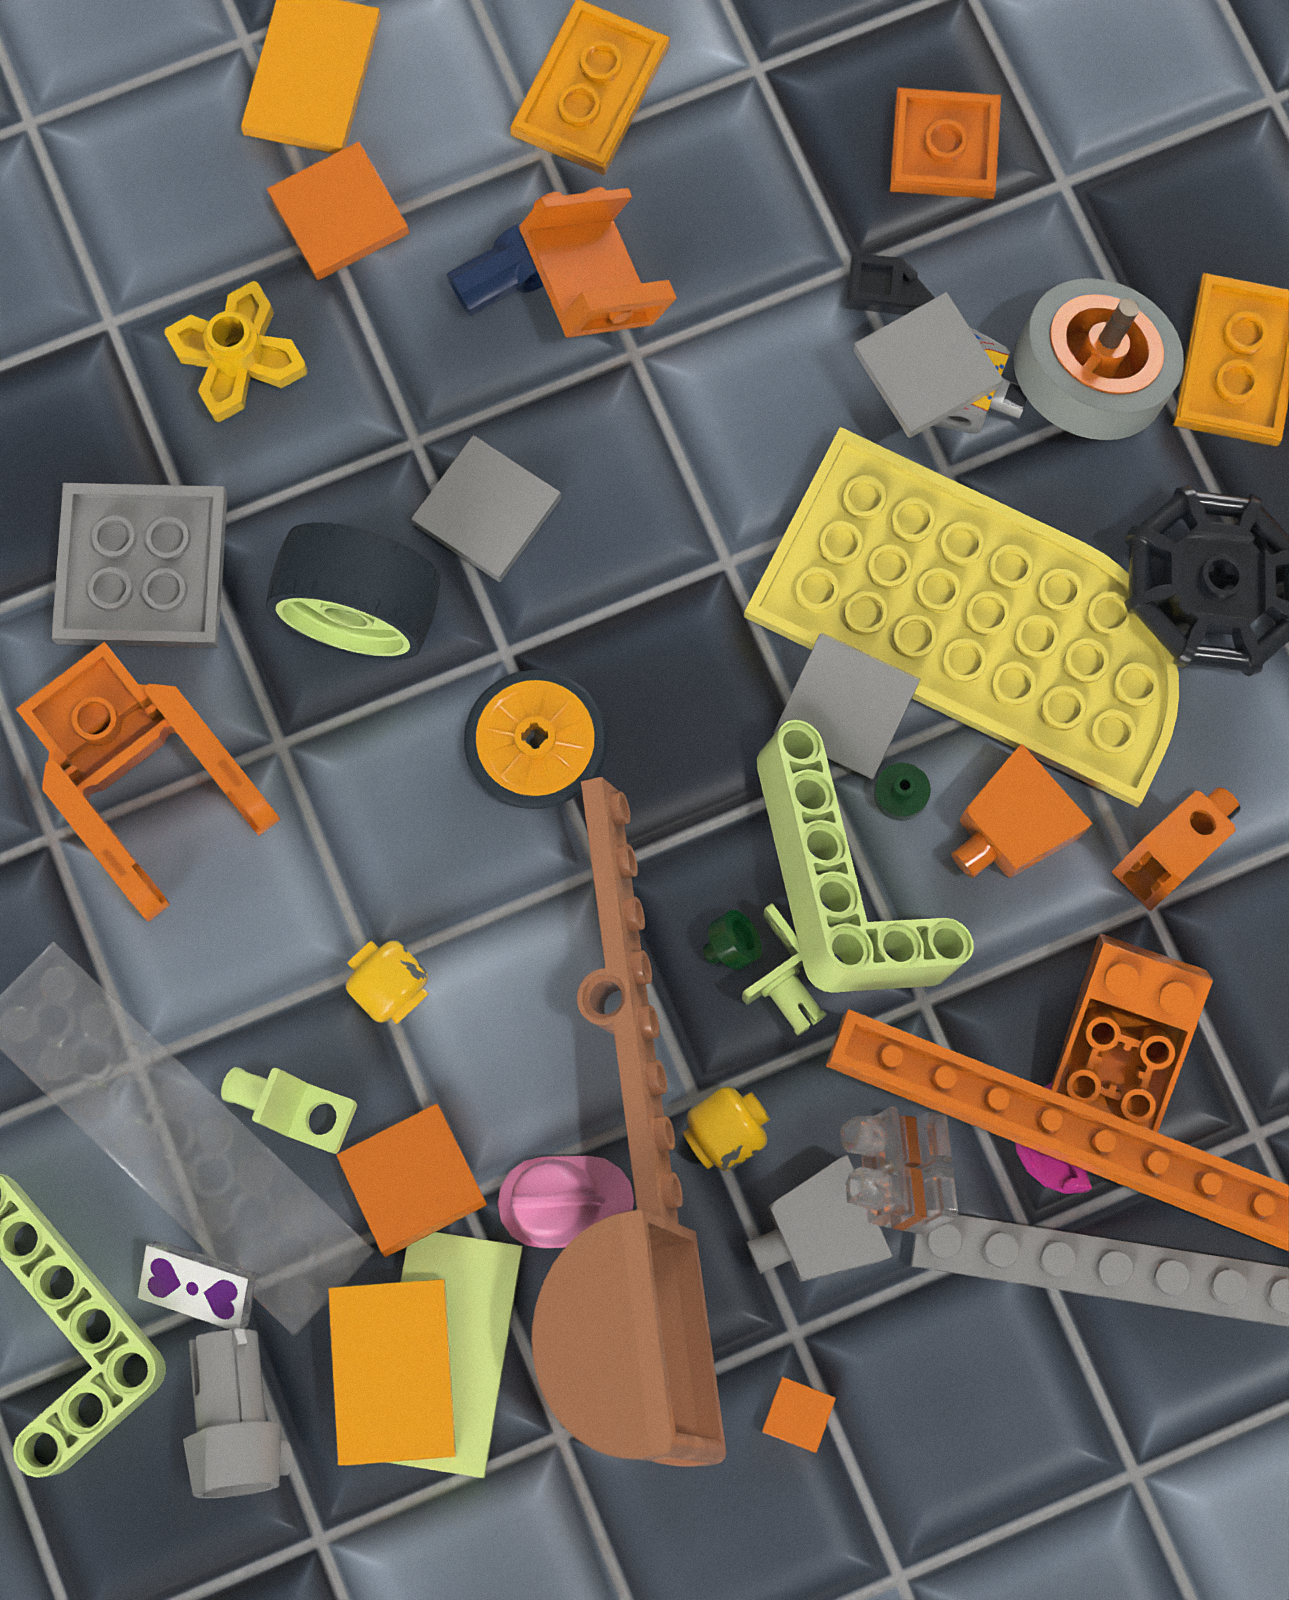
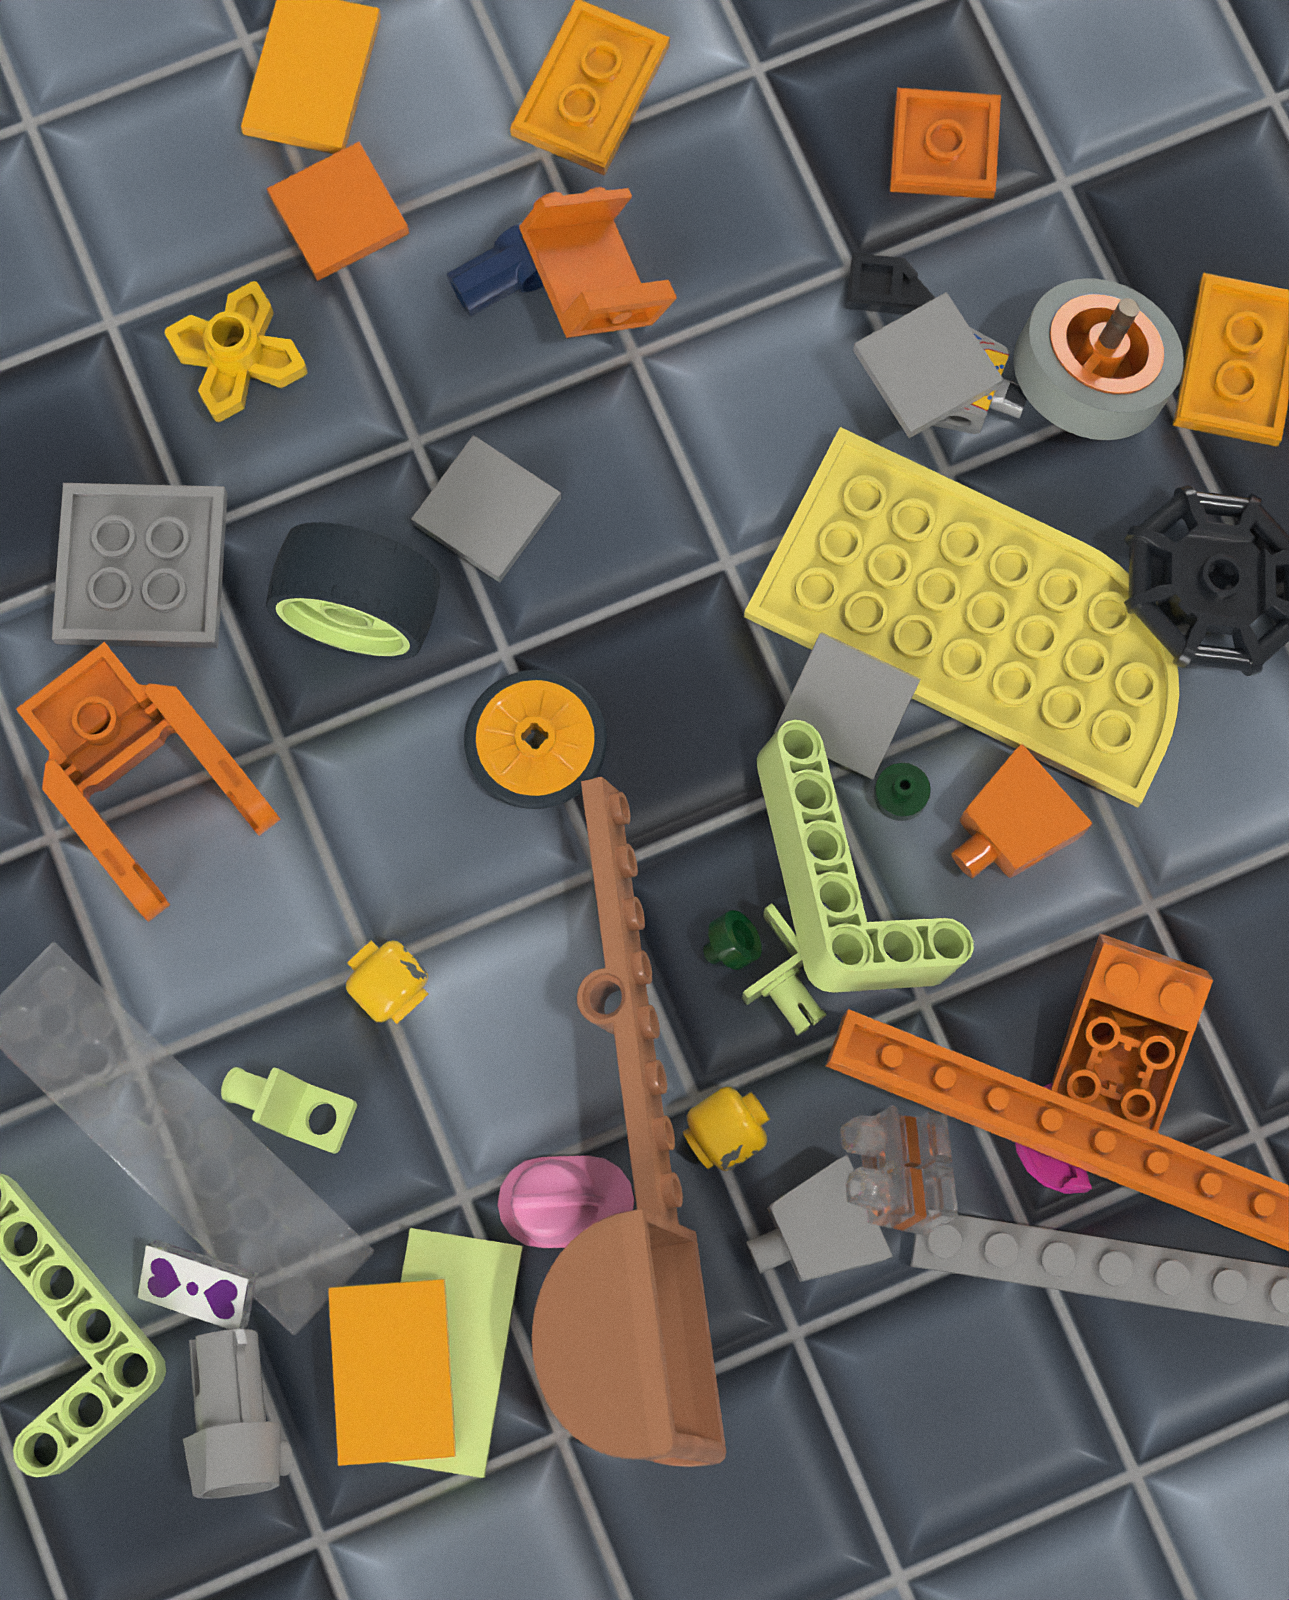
orange tile [336,1103,487,1258] -> none
orange tile [761,1377,836,1453] -> none
orange torso [1112,787,1241,911] -> none

